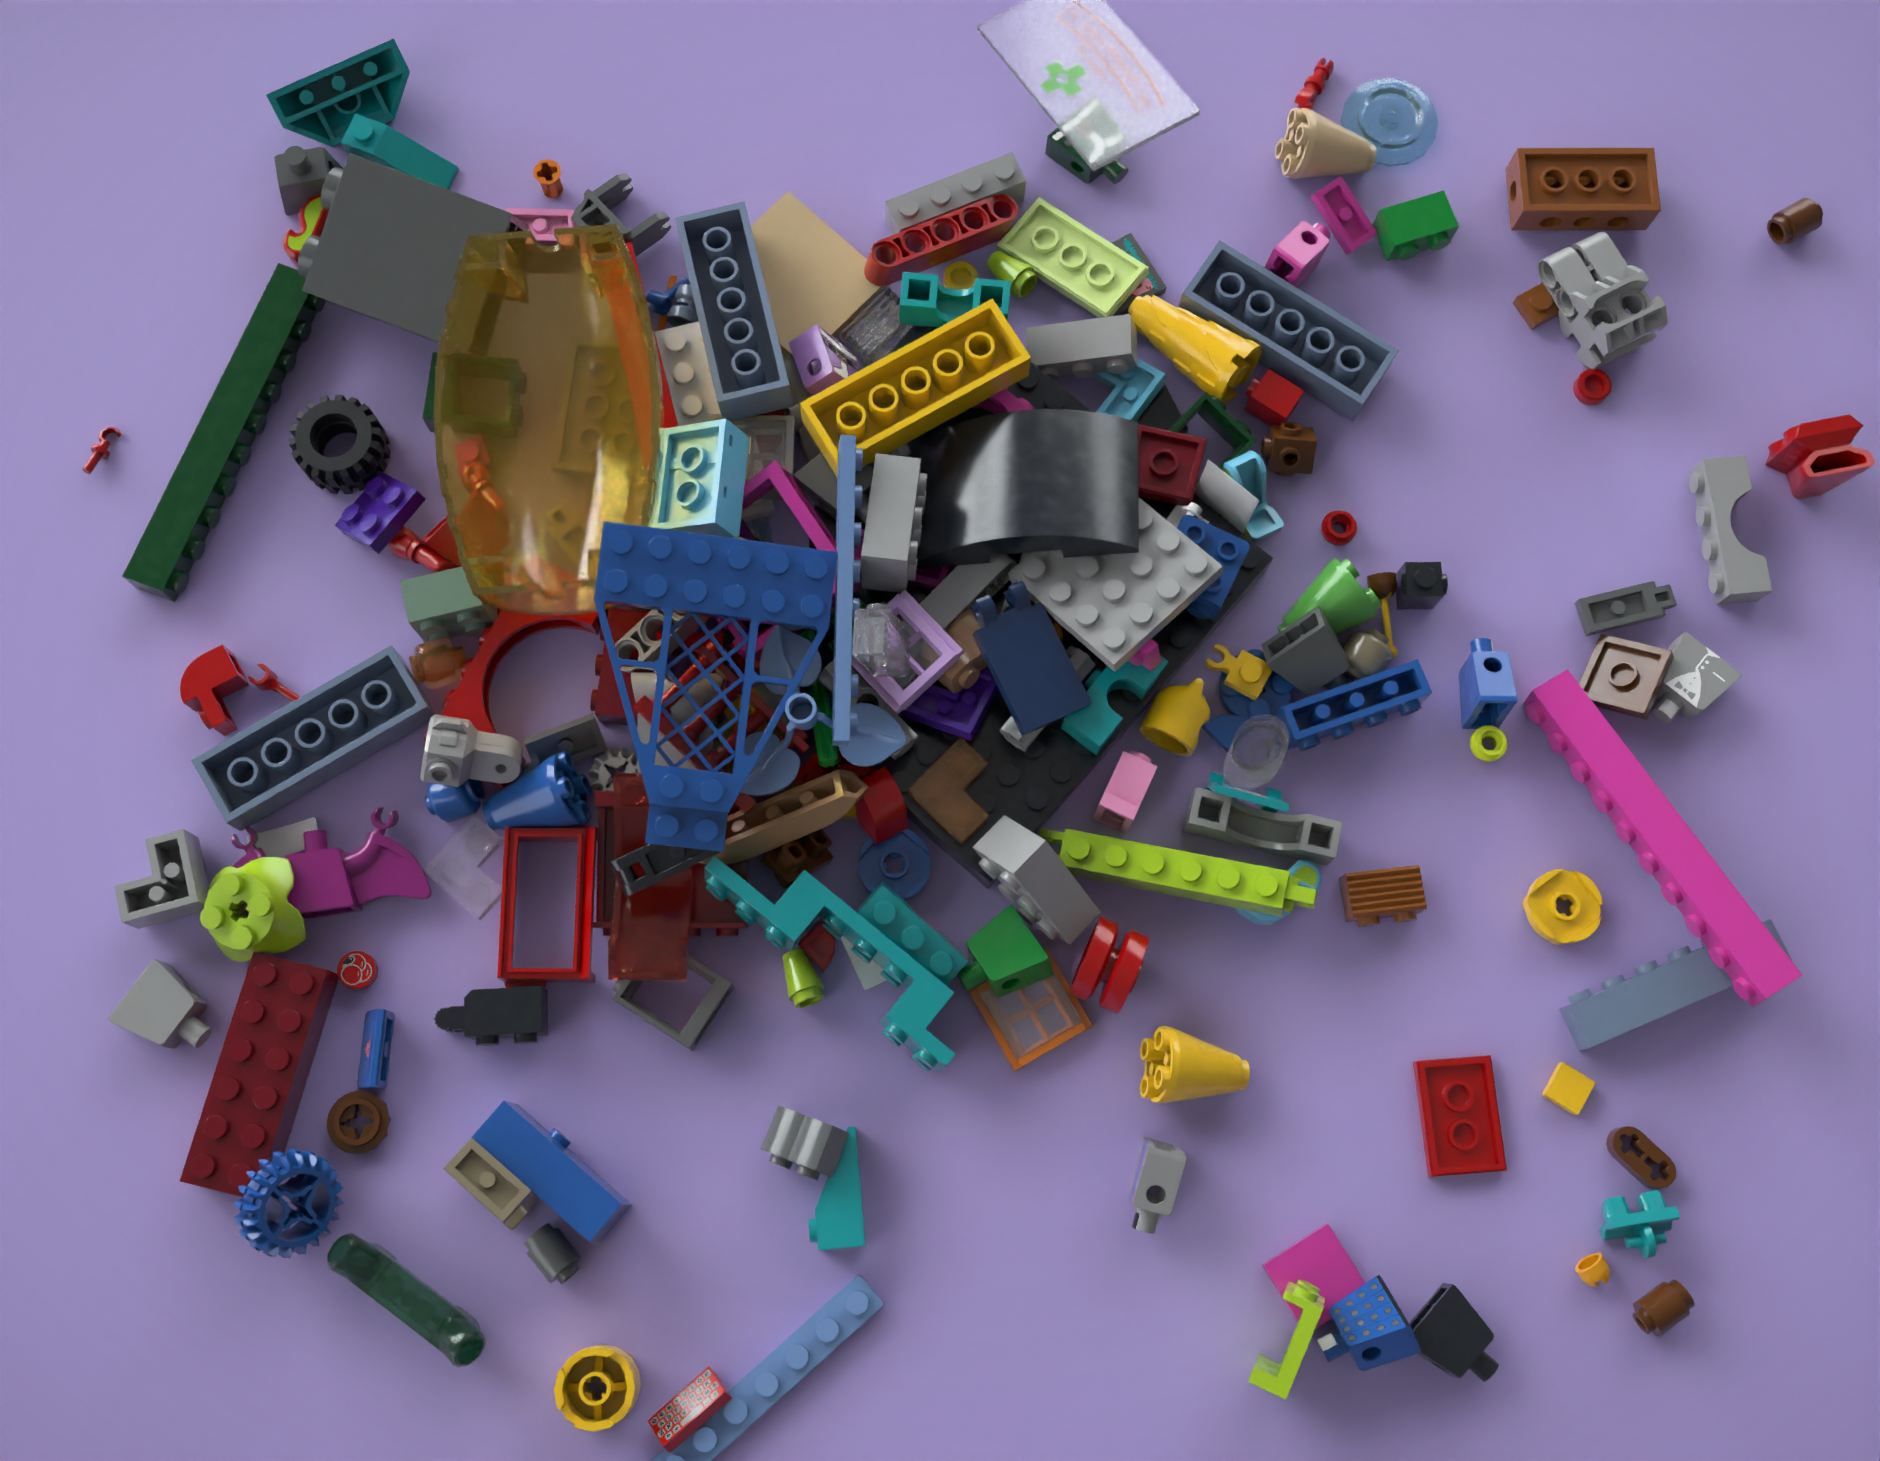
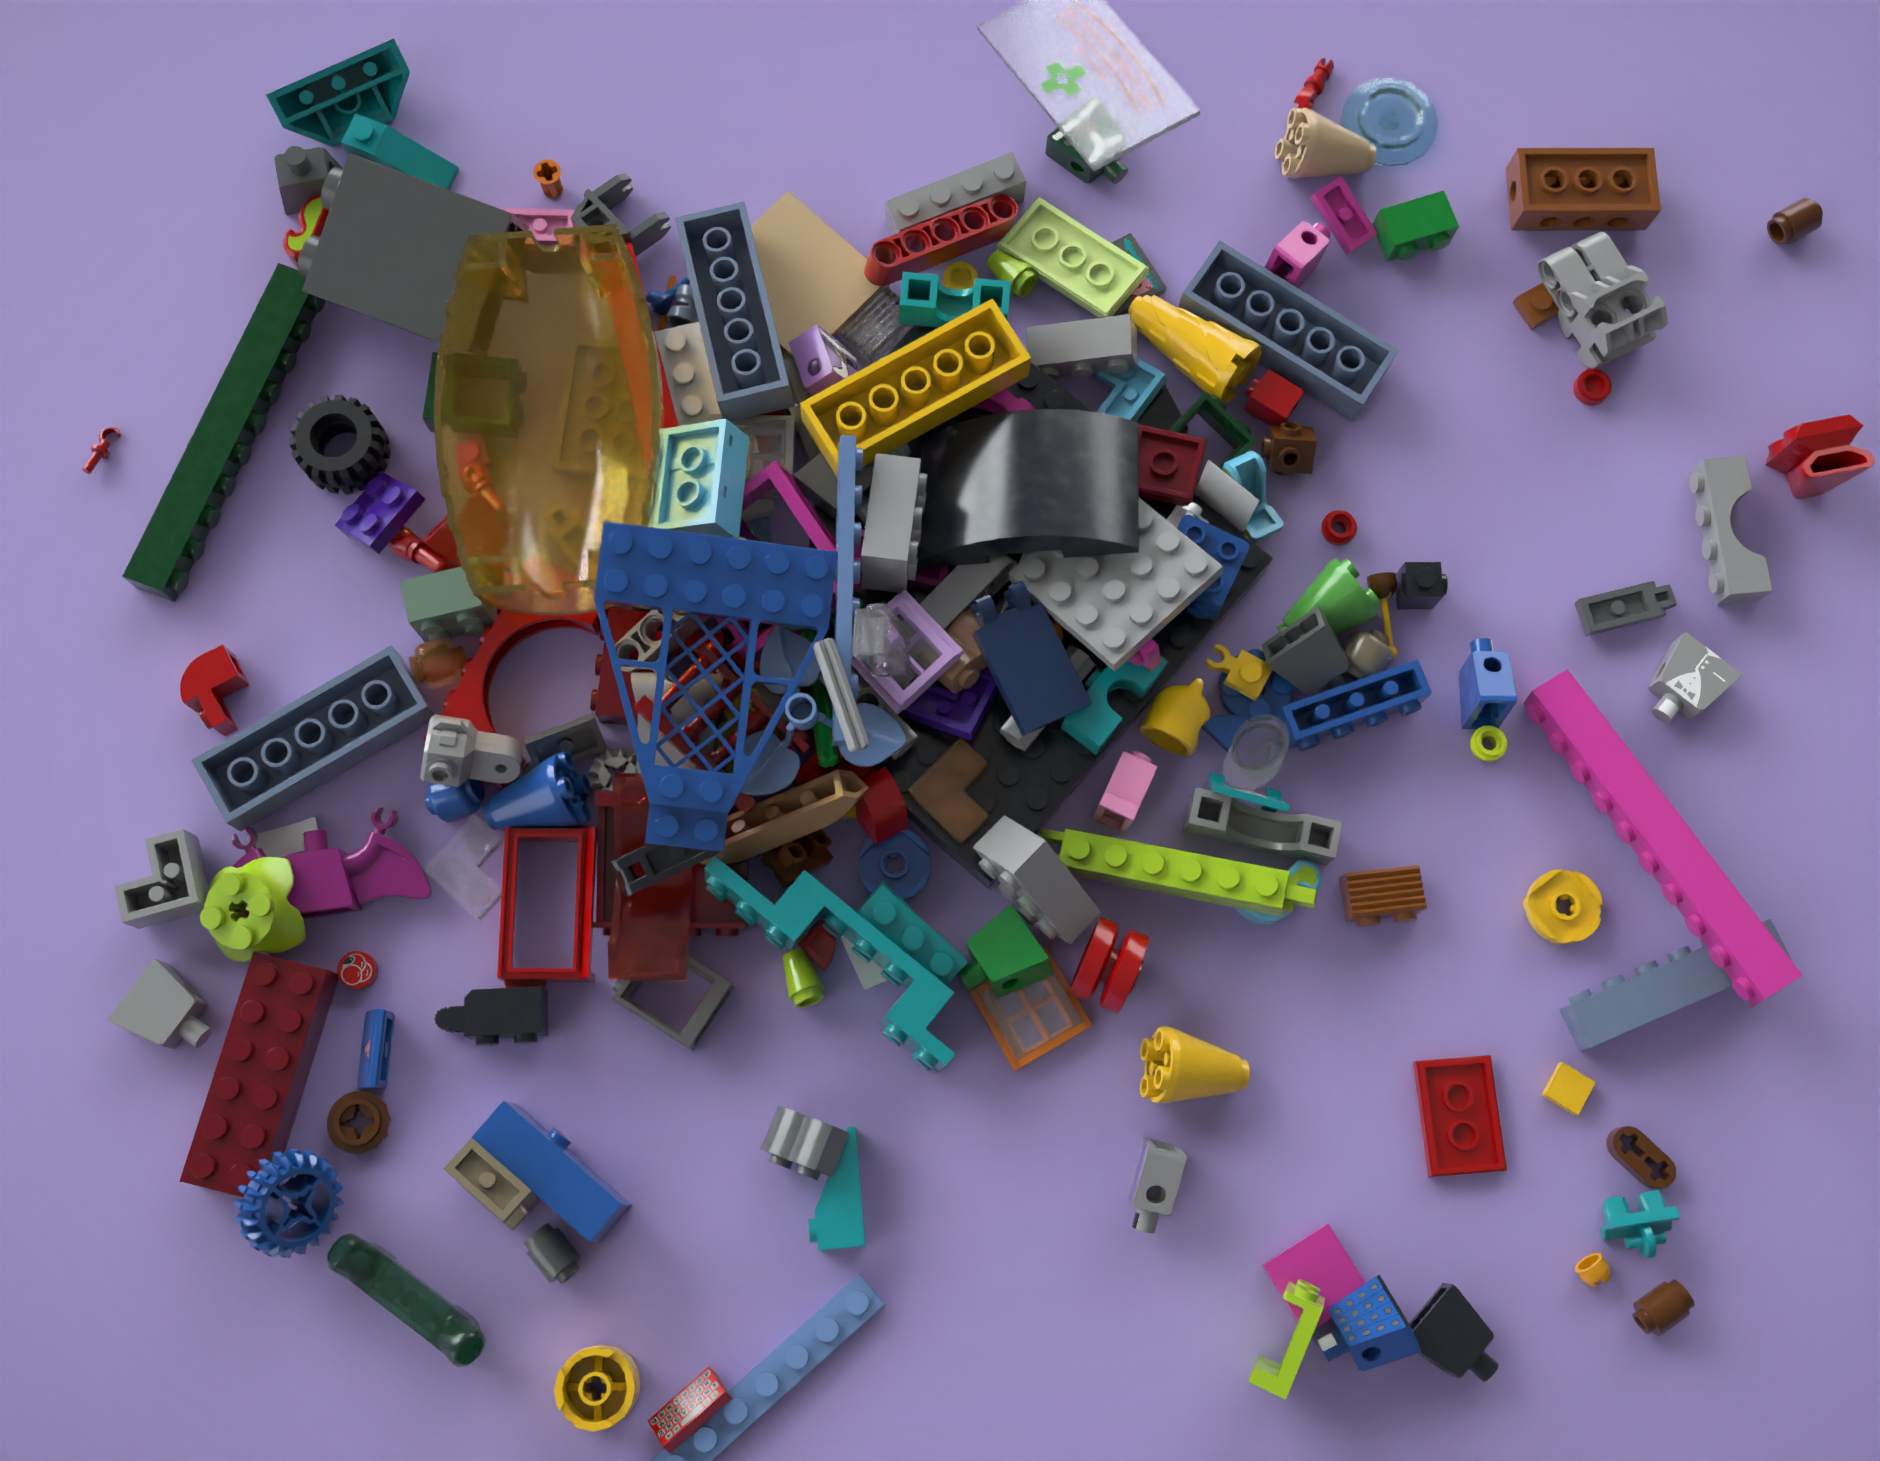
red hand [248,664,300,702] -> none
tile [1579,634,1674,720] -> none
none -> light grey axle [813,638,869,752]

